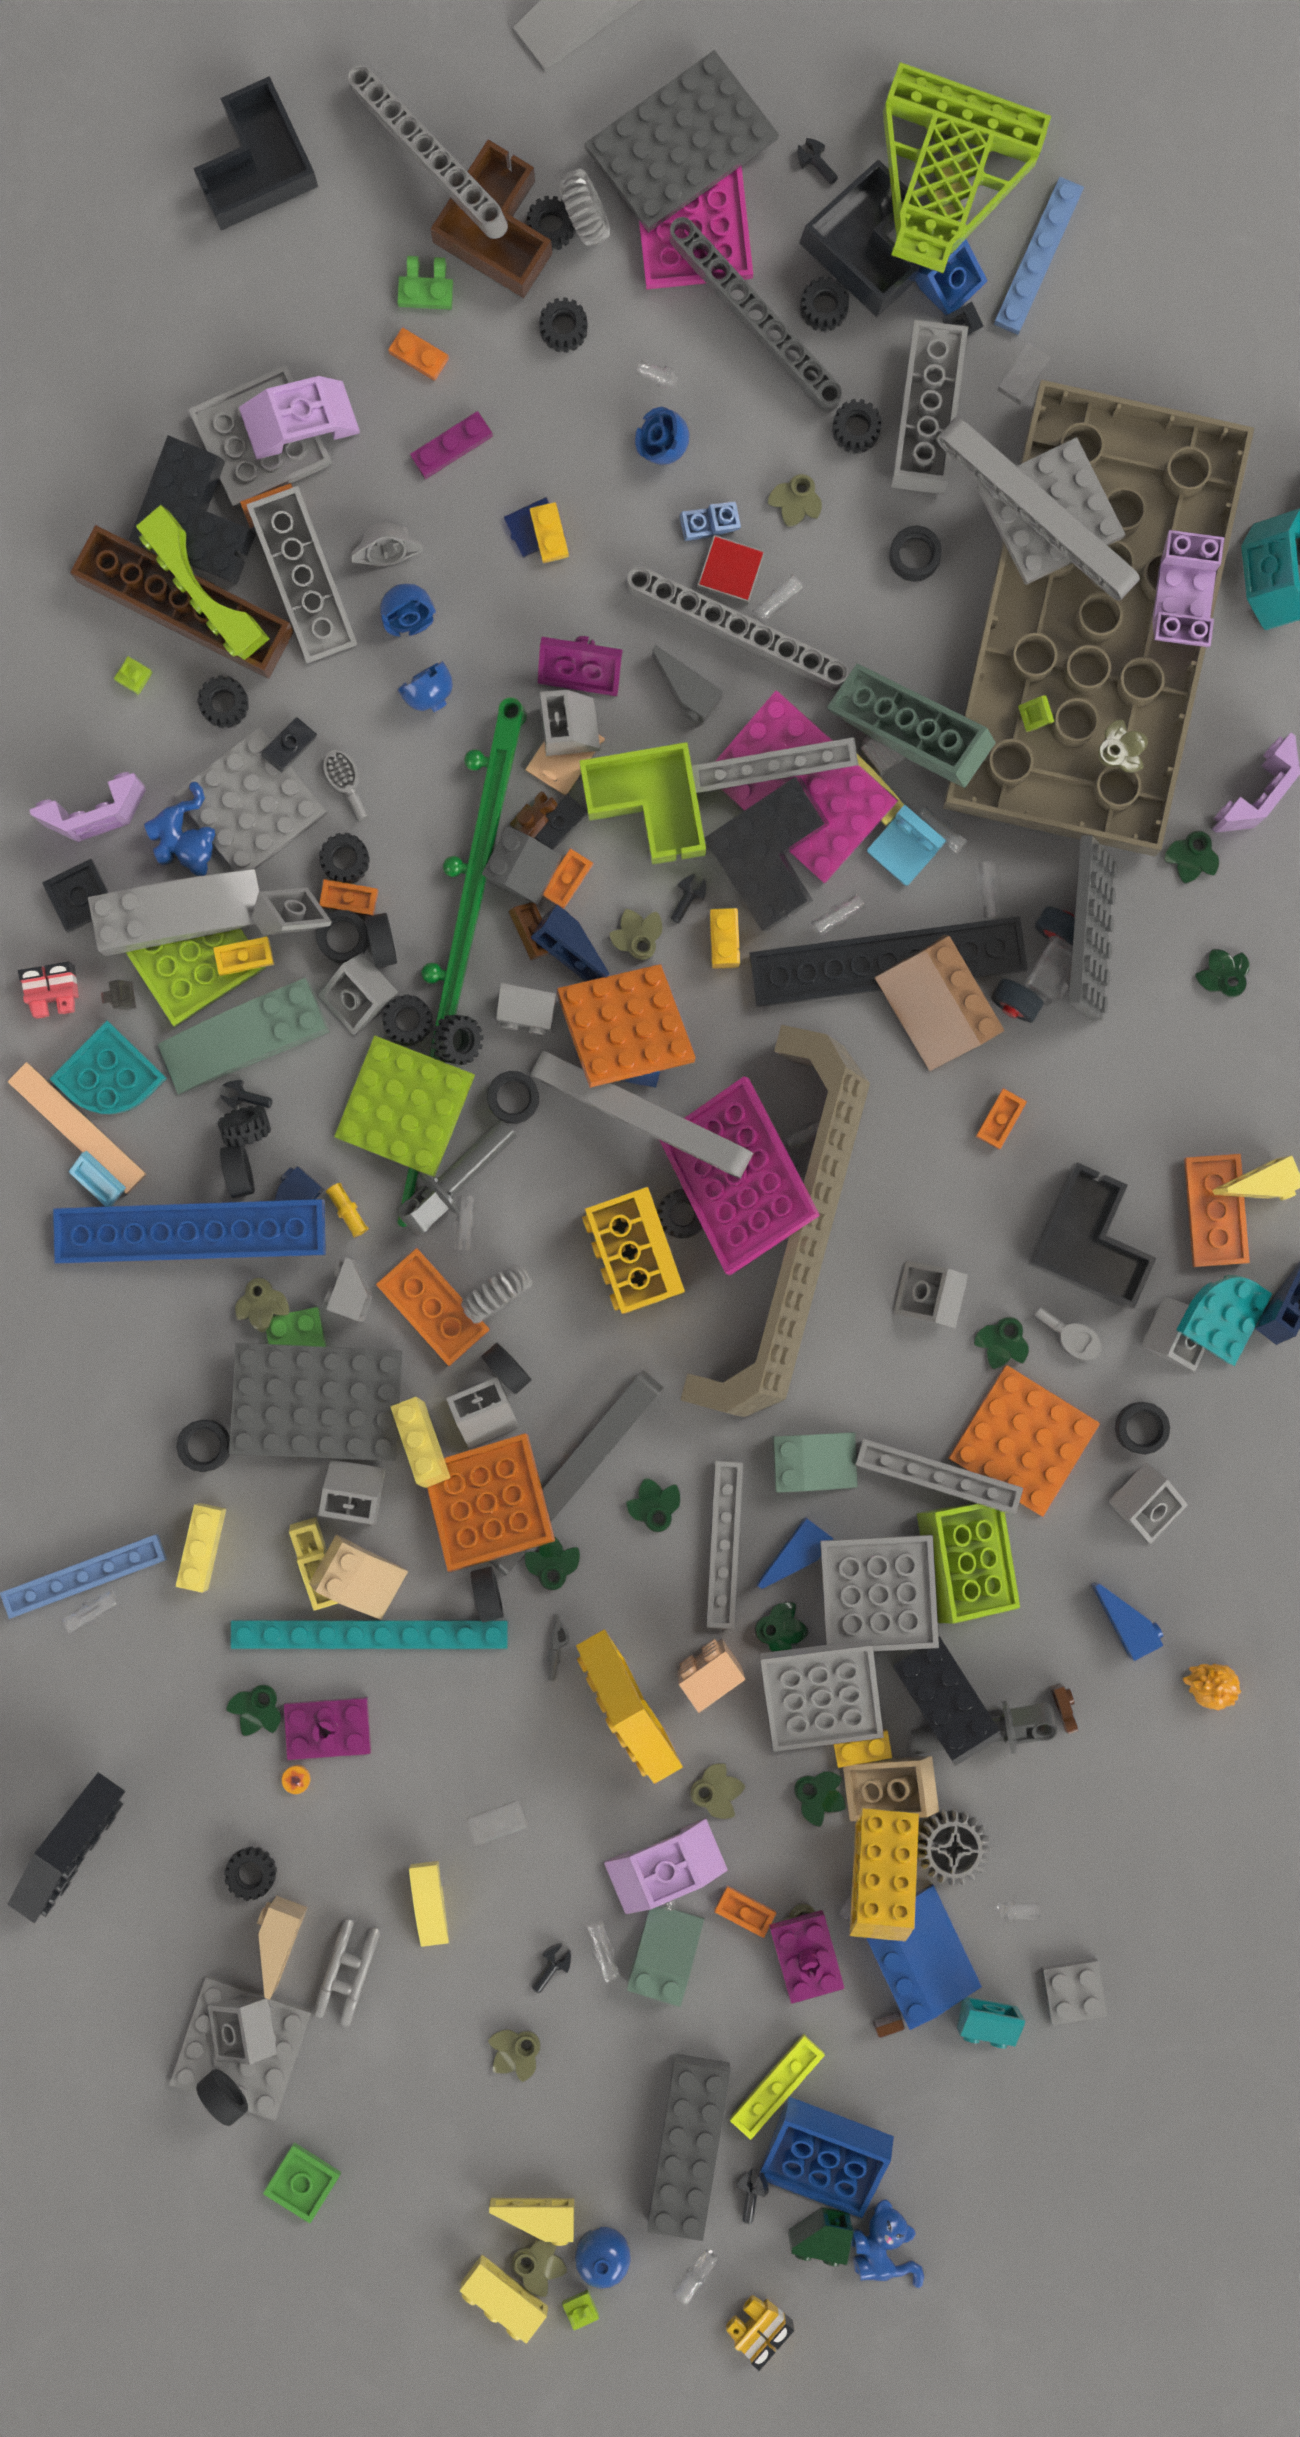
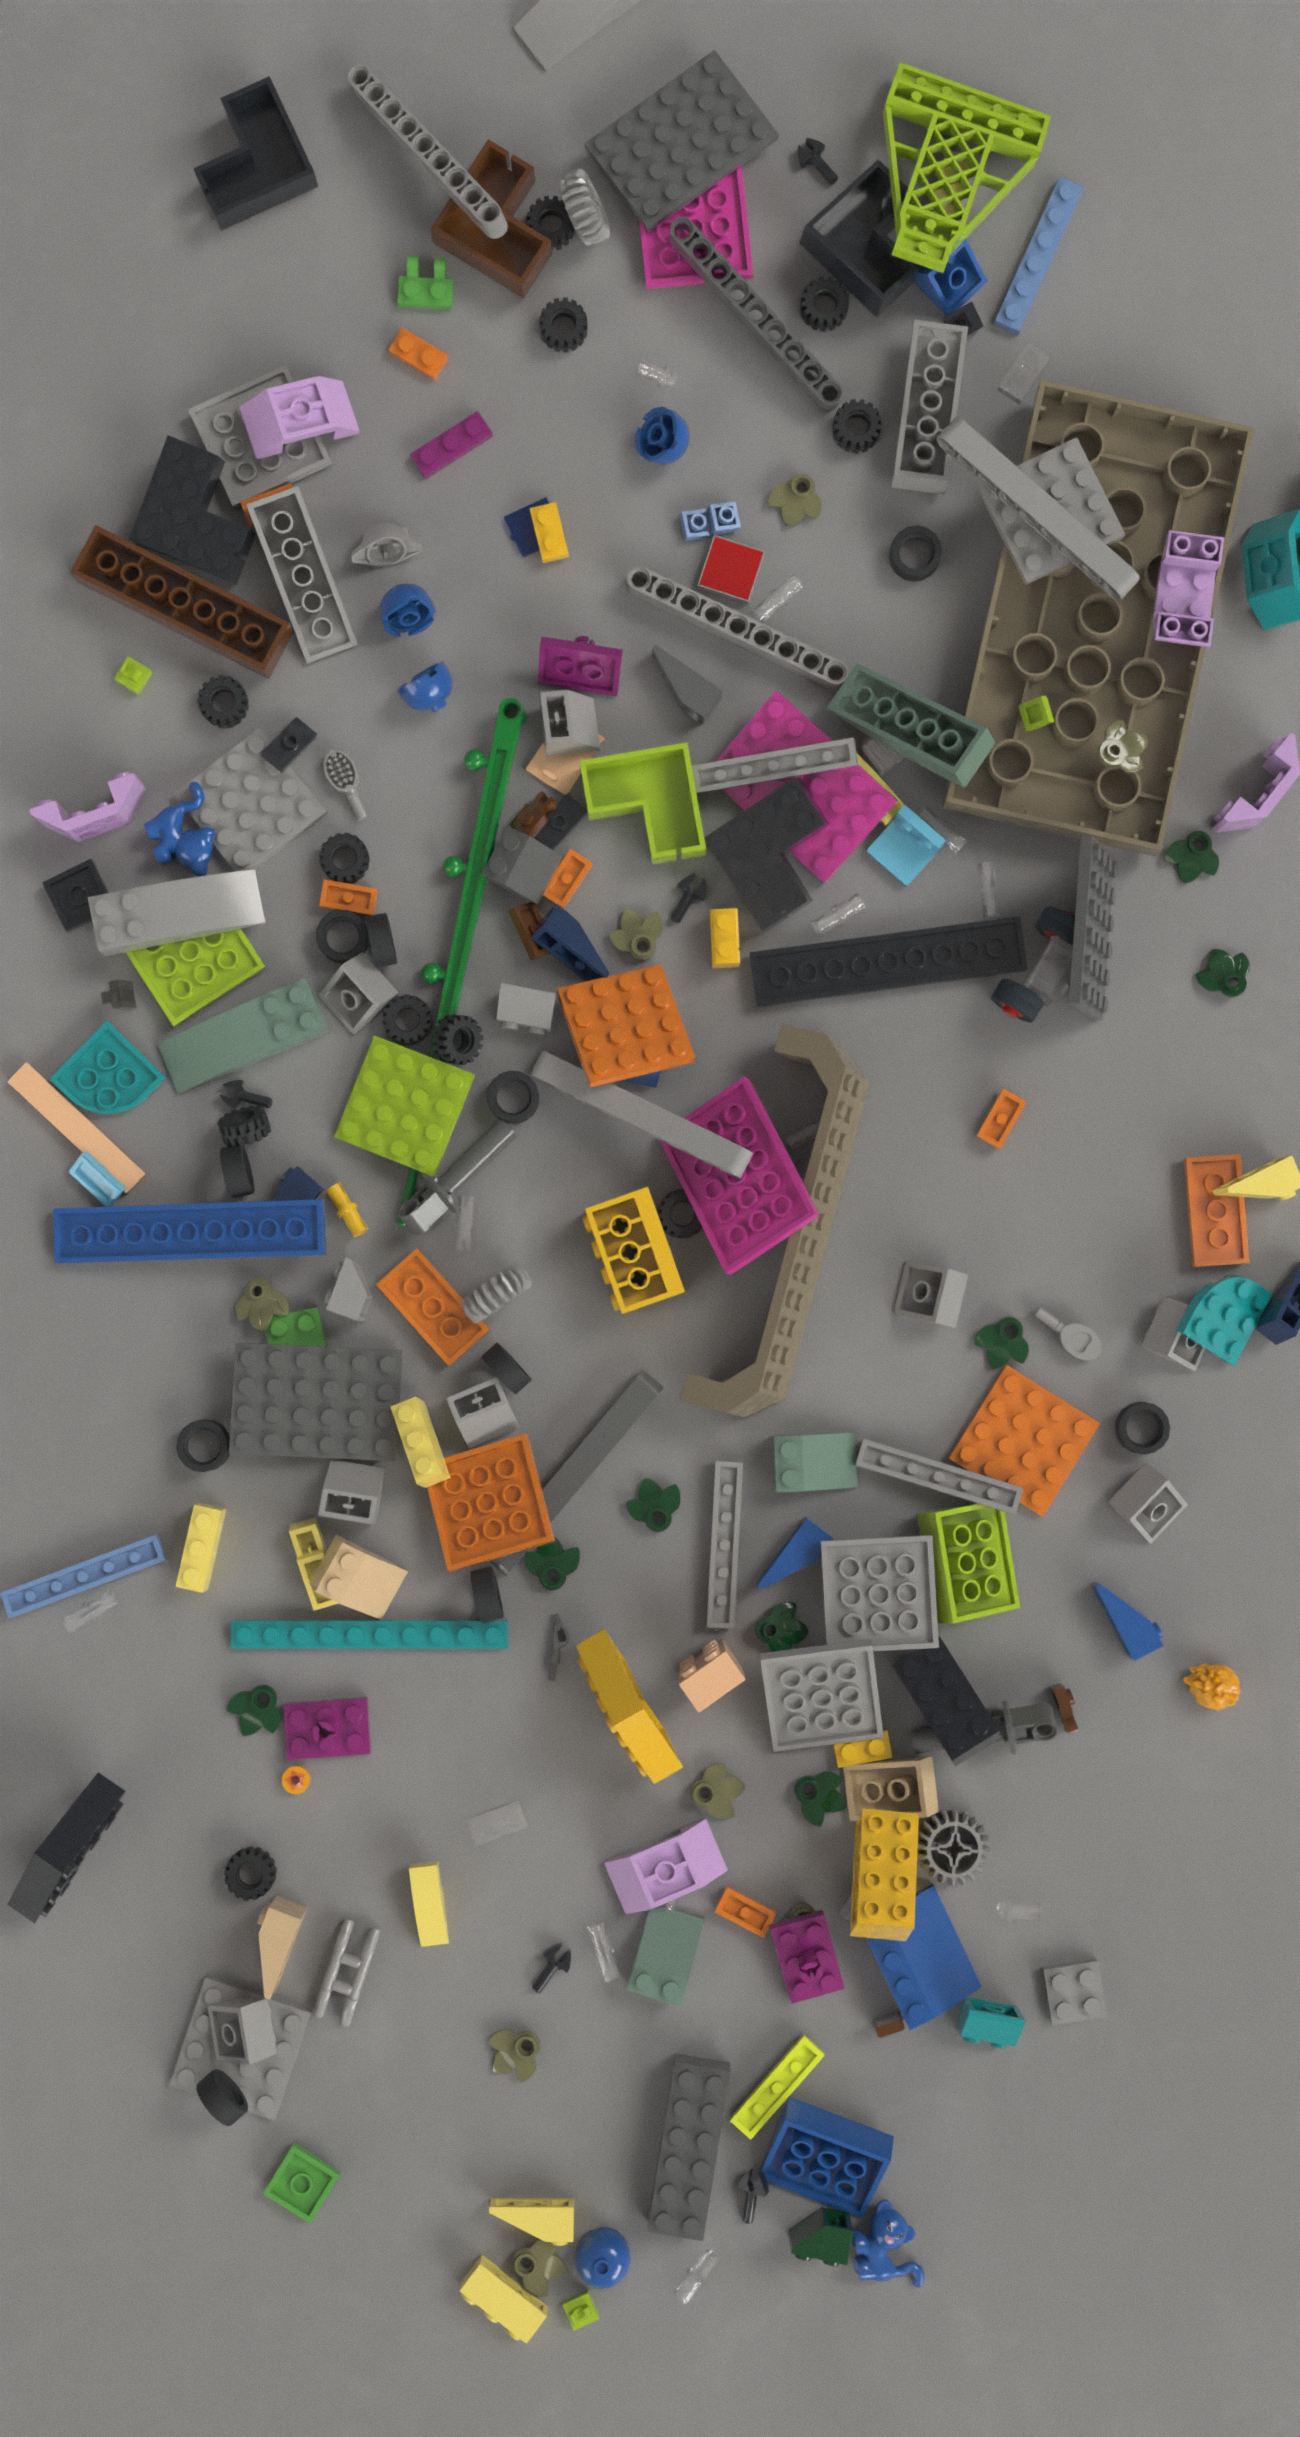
coral hips [17,961,79,1019] -> none
lime arch [136,505,269,660] -> none
yellow plate [213,936,274,976] -> none
light grey slope [252,887,332,935] -> none
yellow hips [726,2295,795,2371] -> none
medium nougat piece [874,935,1005,1071] -> none
black piece [1028,1162,1157,1309] -> none

